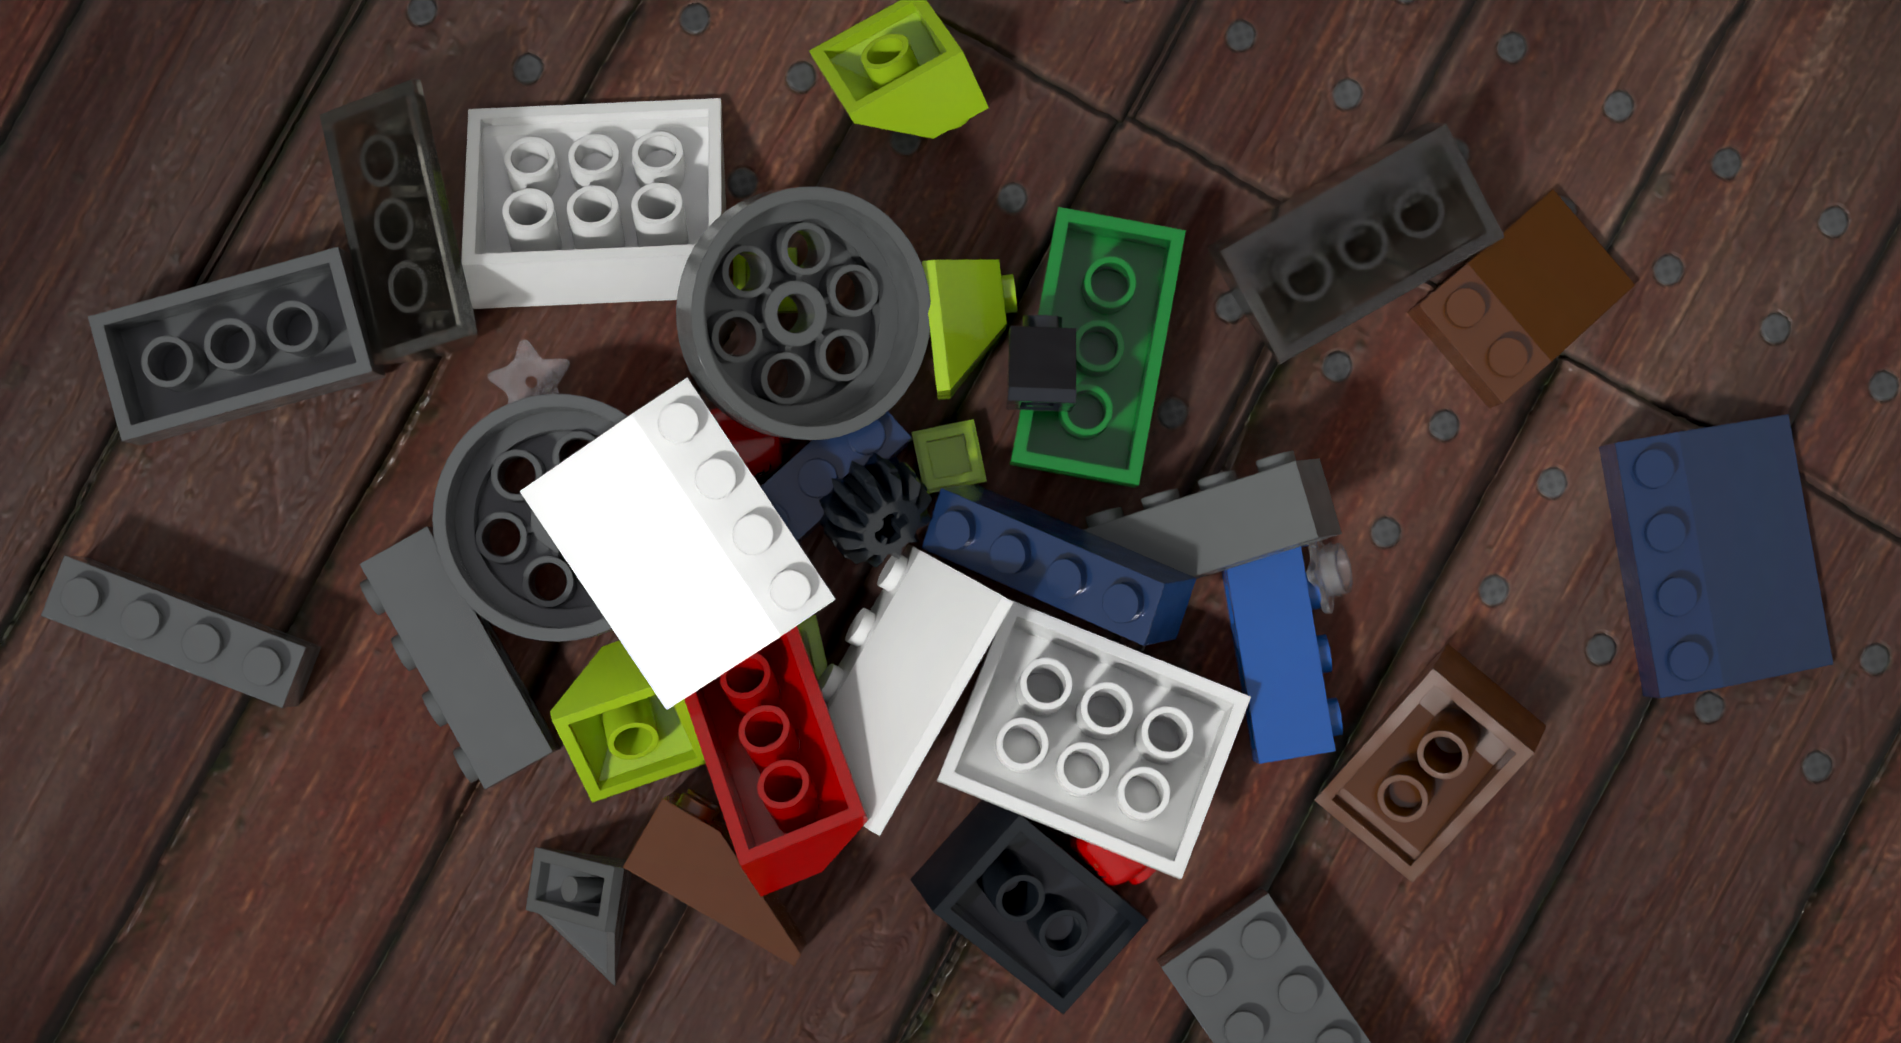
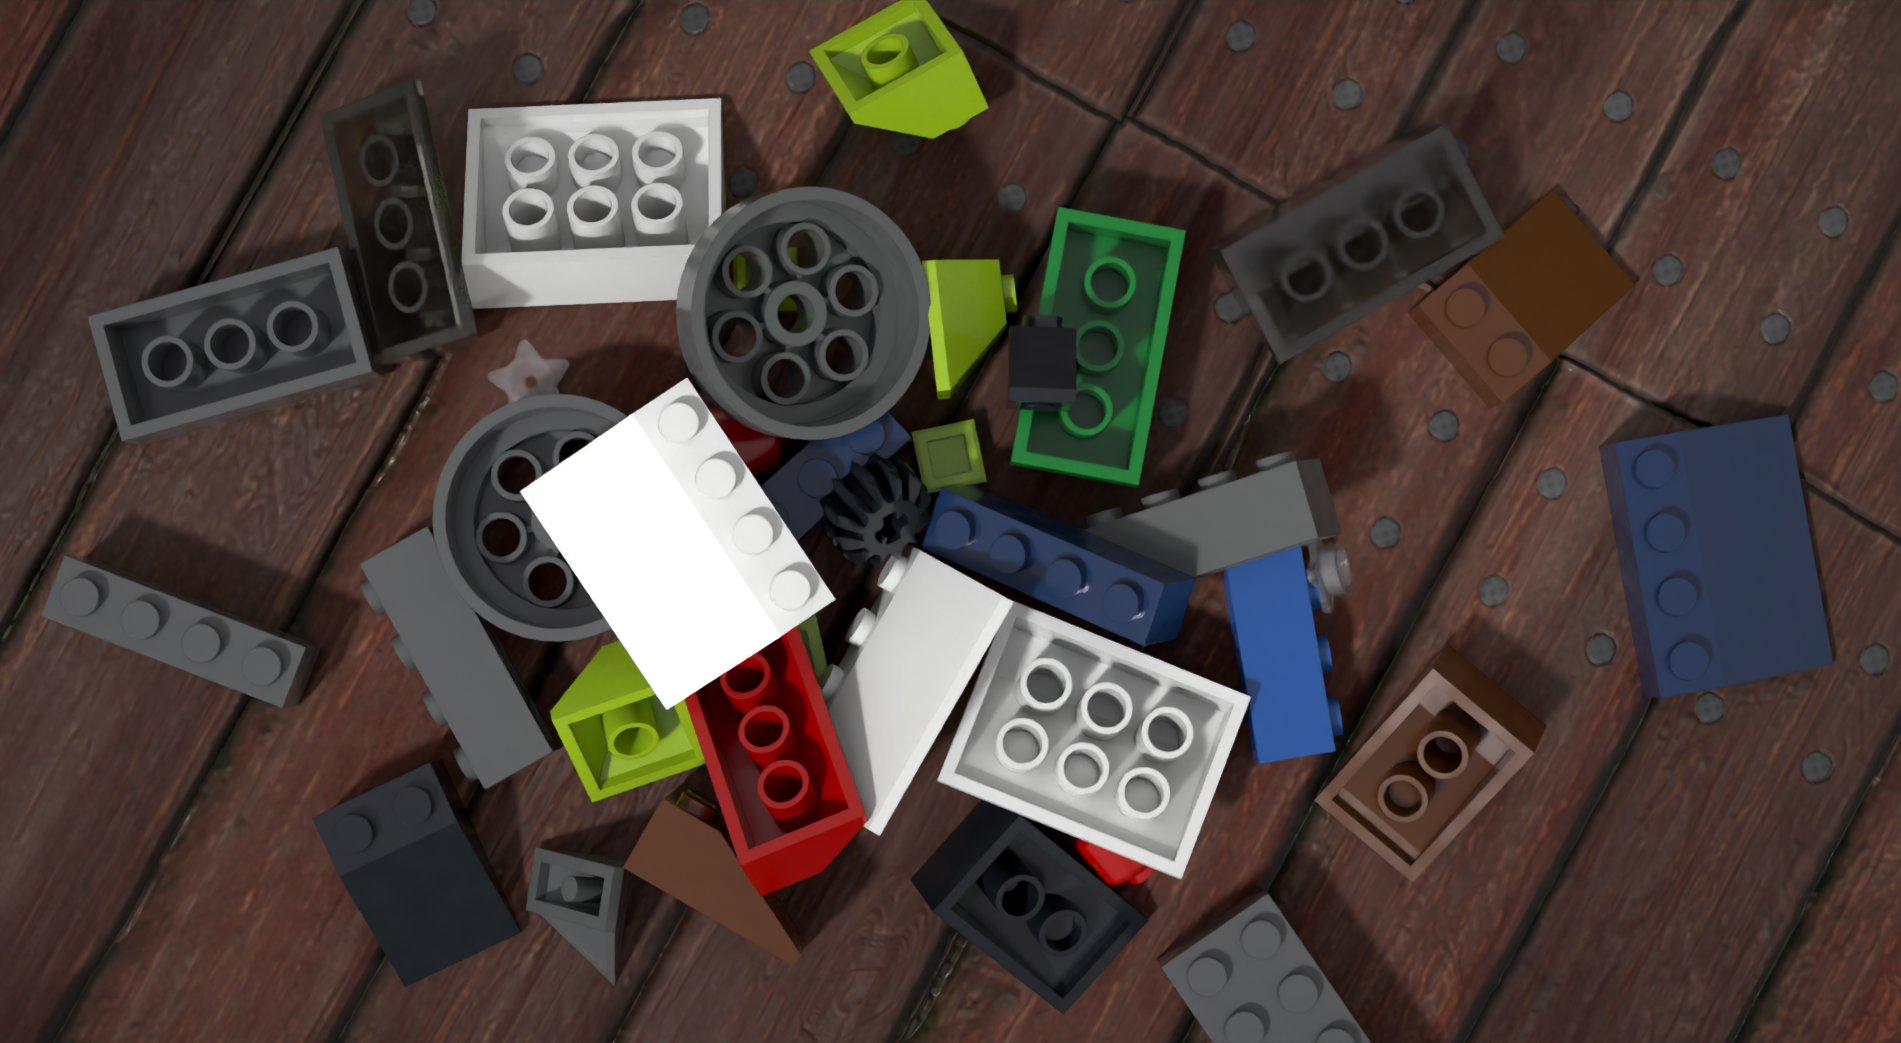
none -> black slope [312,759,522,987]

